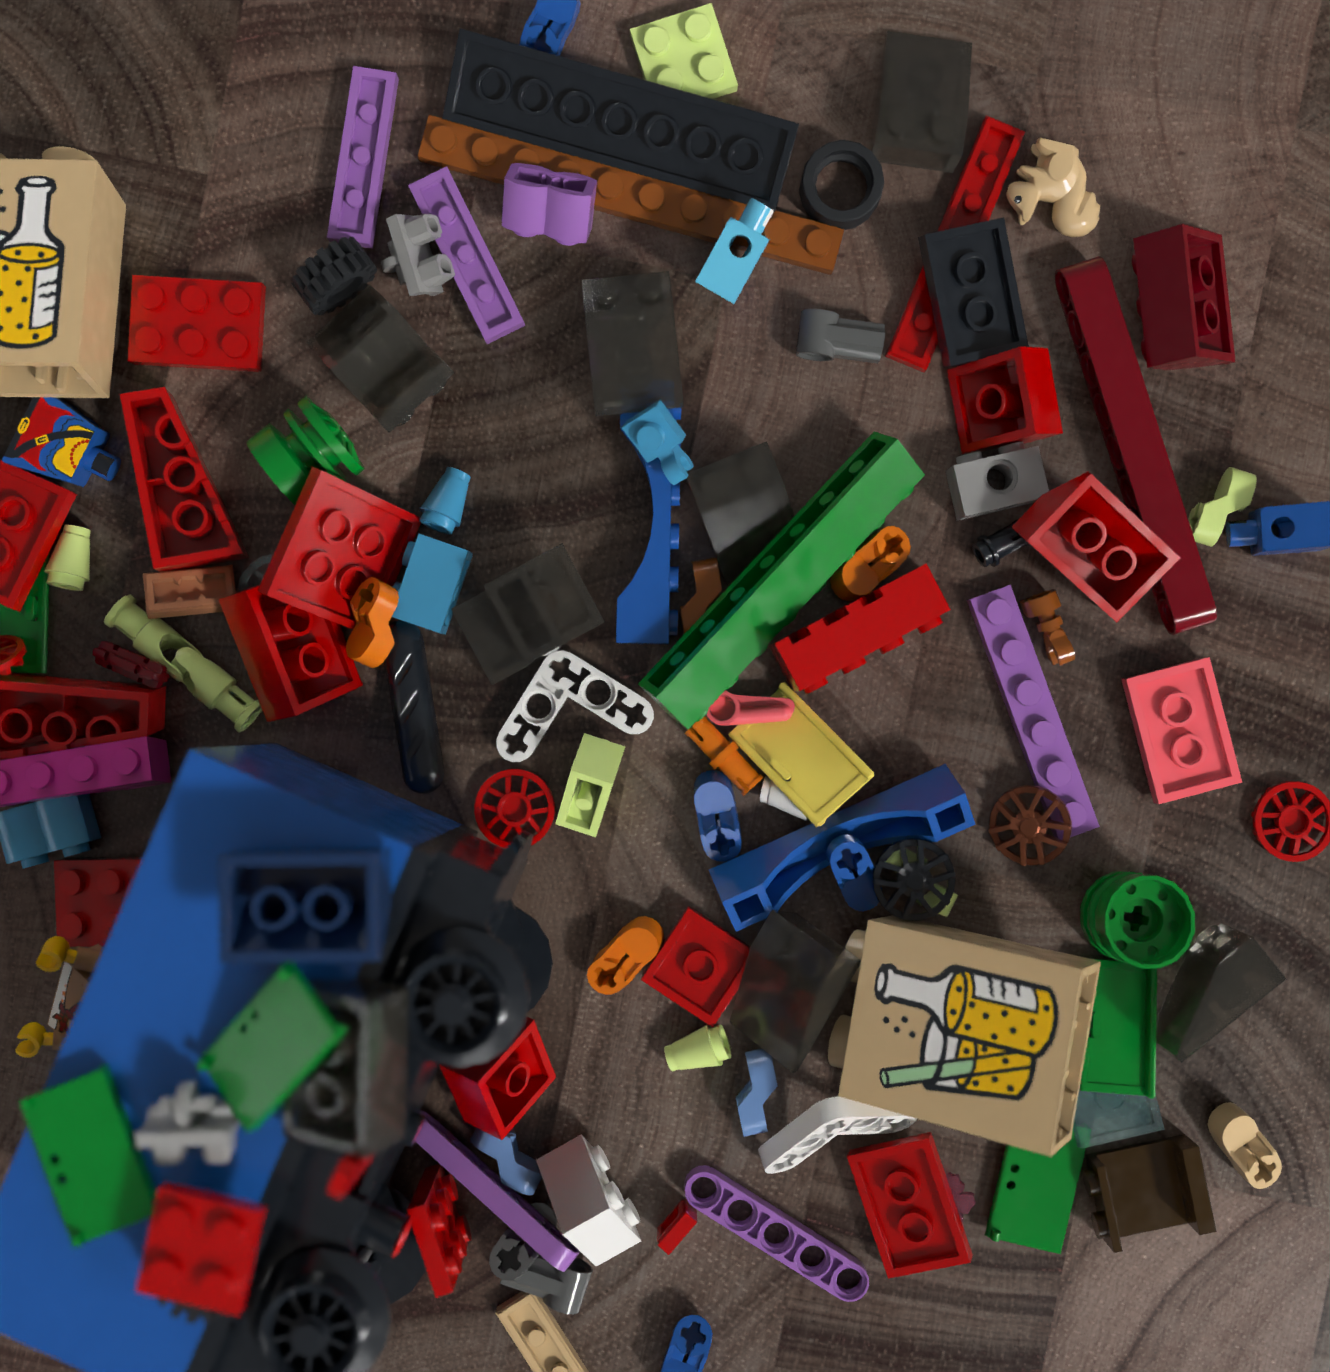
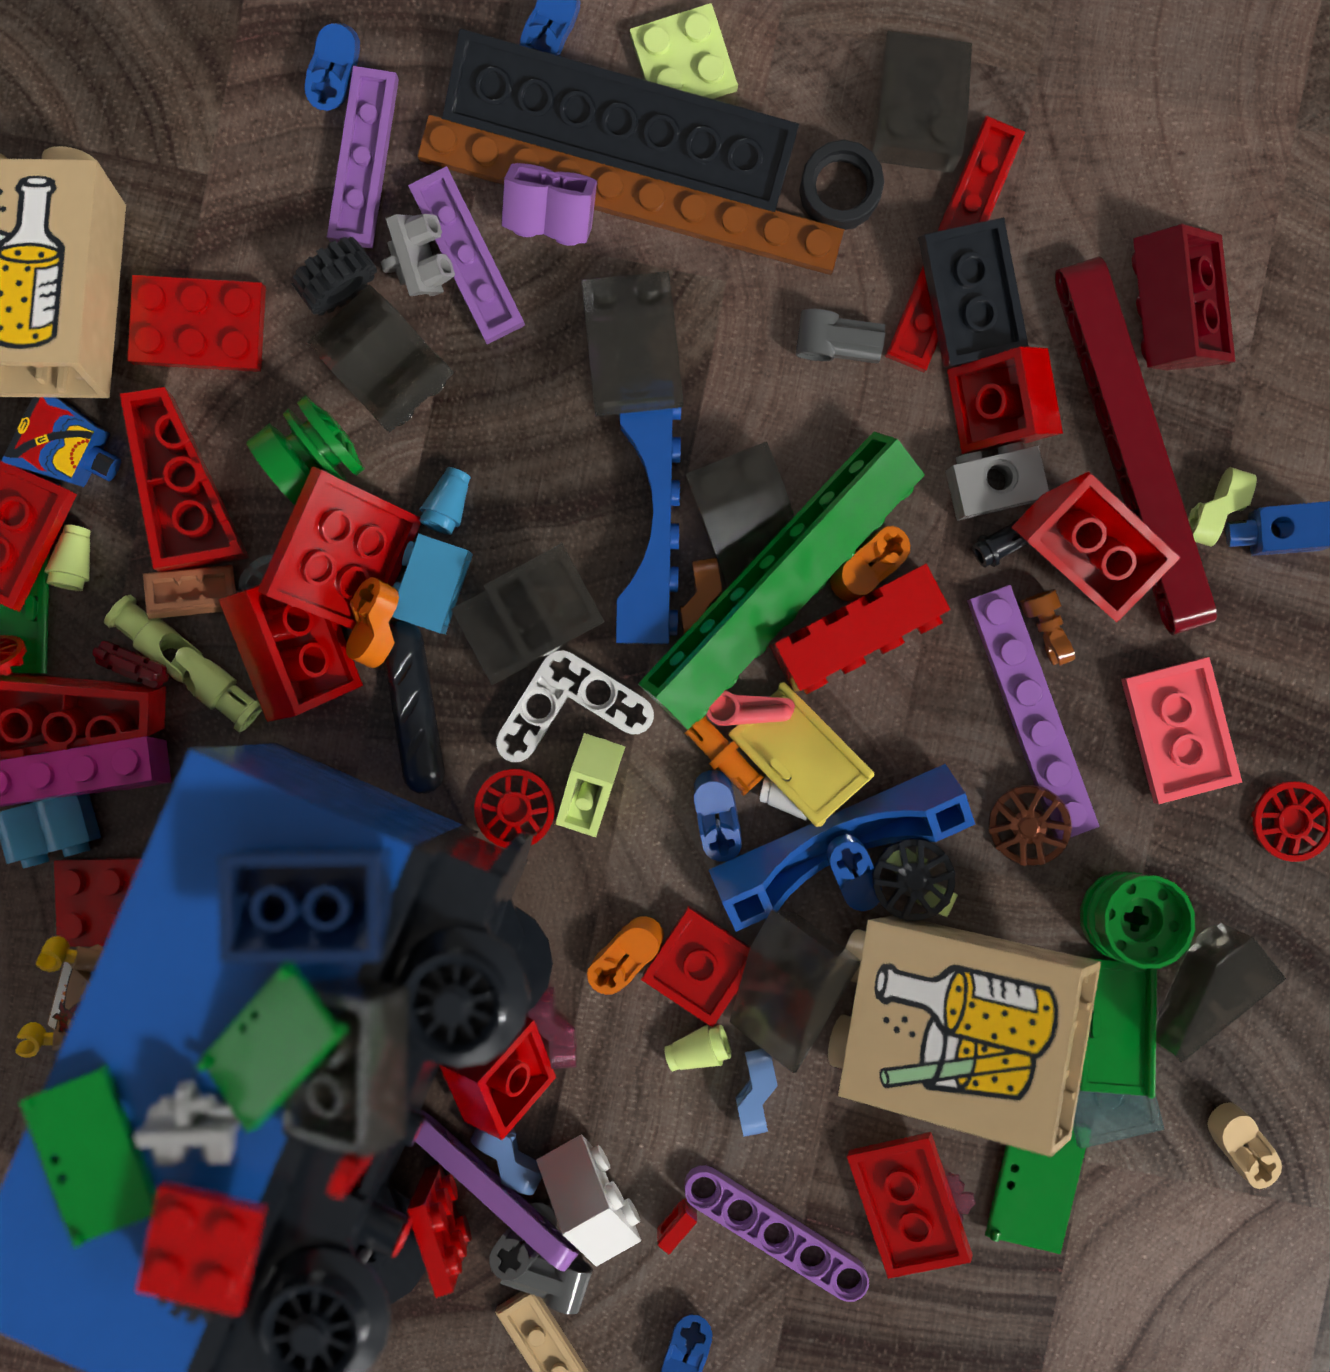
dark azure plate [622,400,694,485] -> none
medium azure torso [695,198,774,304] -> none
white beam [758,1096,917,1174] -> none
tan animal [1006,138,1100,237] -> none
dark brown panel [1082,1134,1217,1253] -> none
none -> blue piece [305,23,360,111]
none -> clear pink piece [529,987,577,1069]

